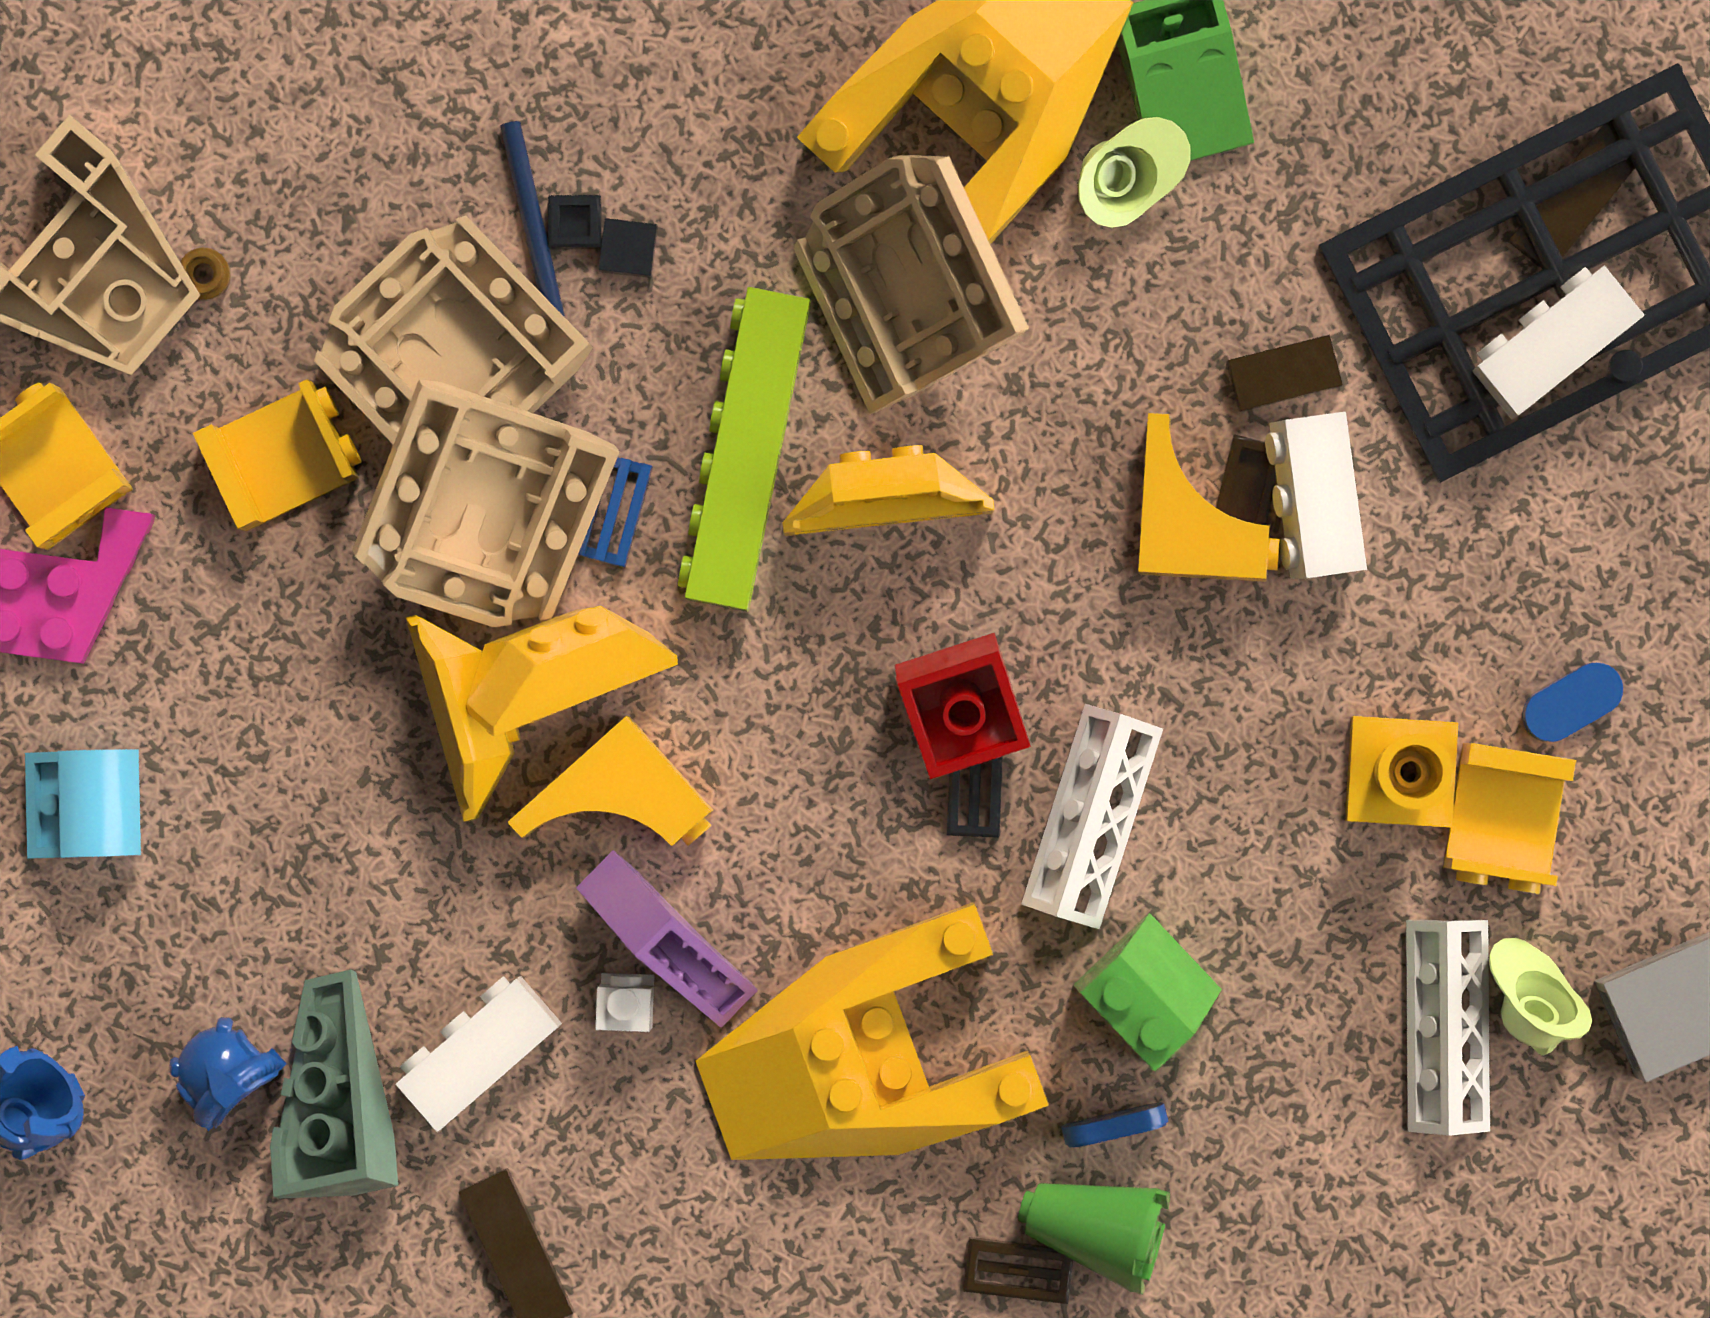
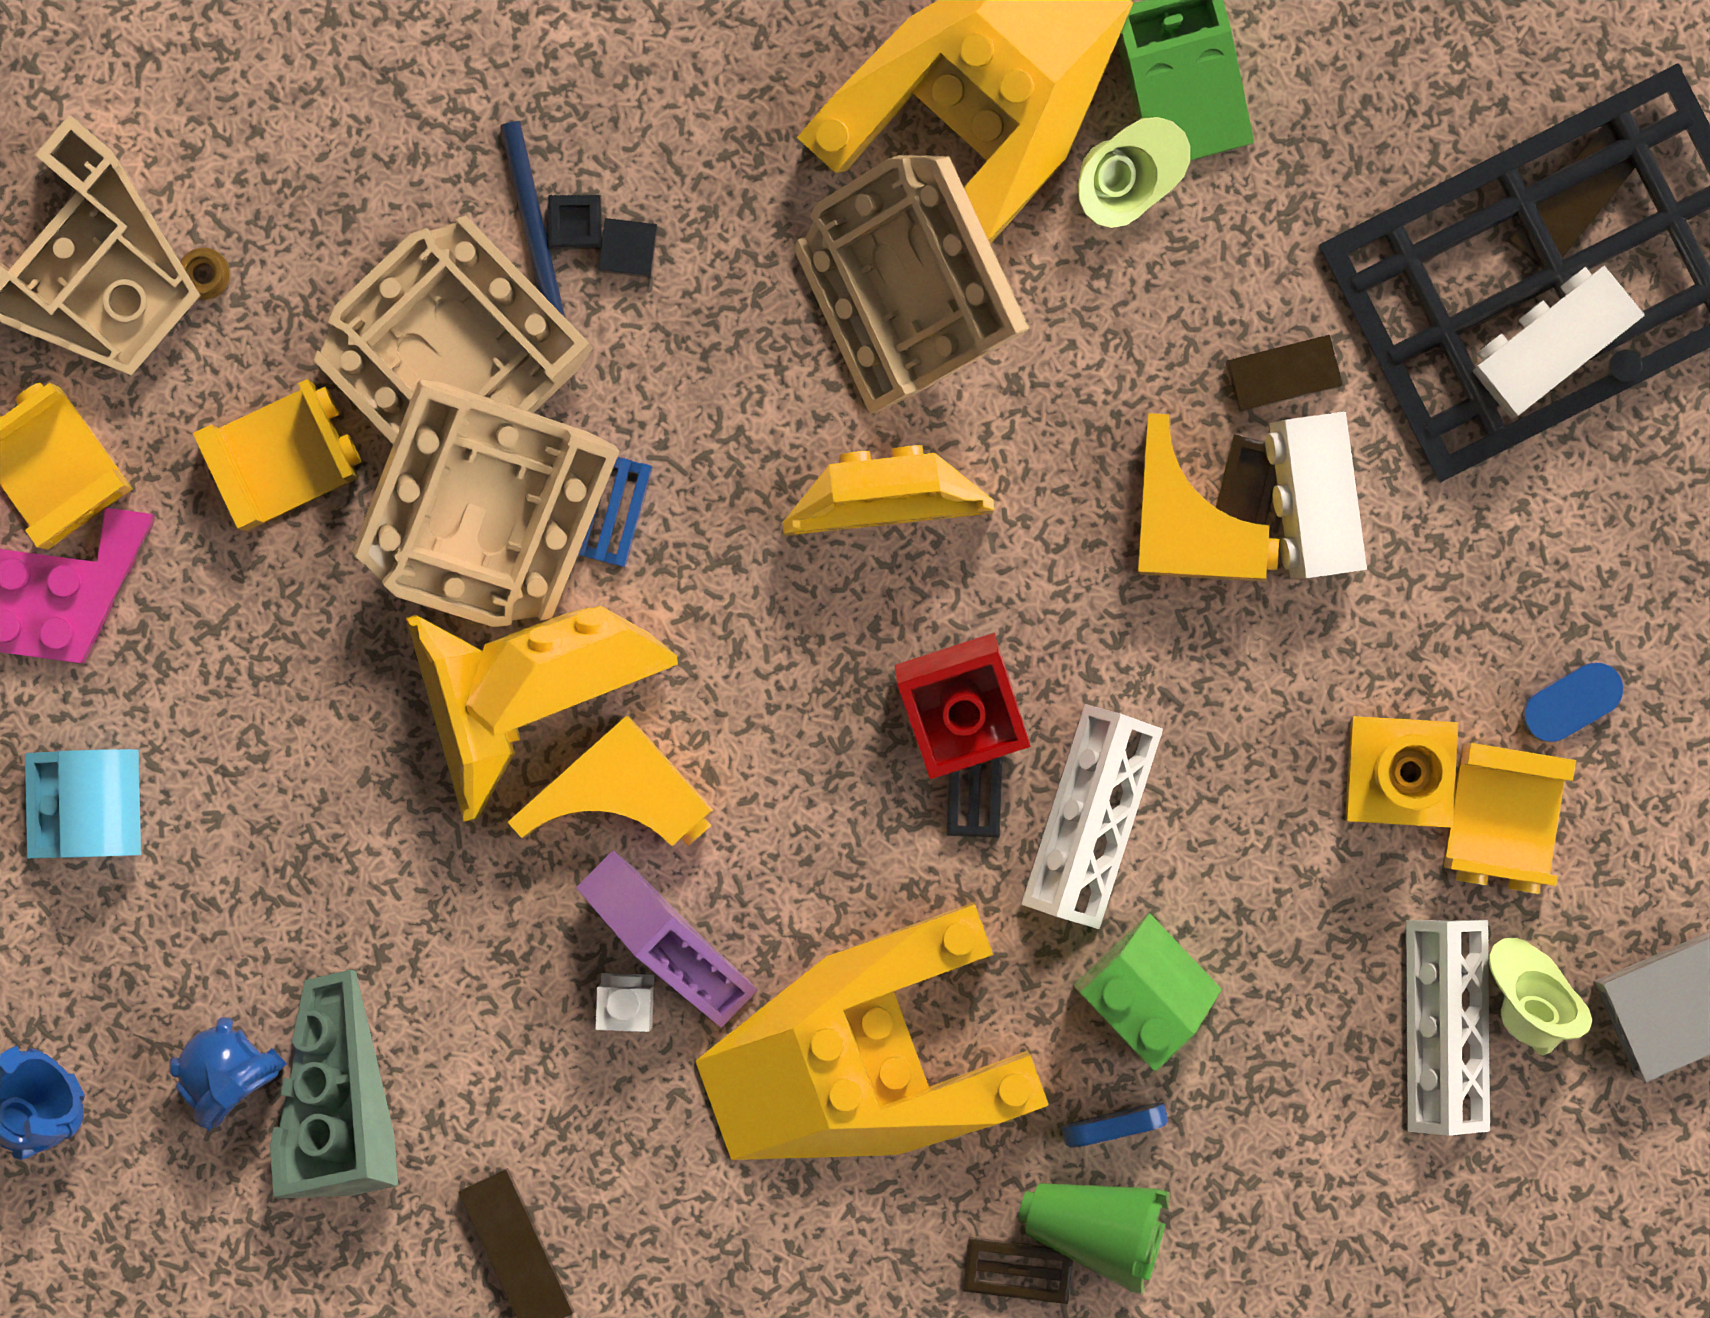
white brick [396,976,562,1132] -> none
lime brick [678,286,811,612] -> none

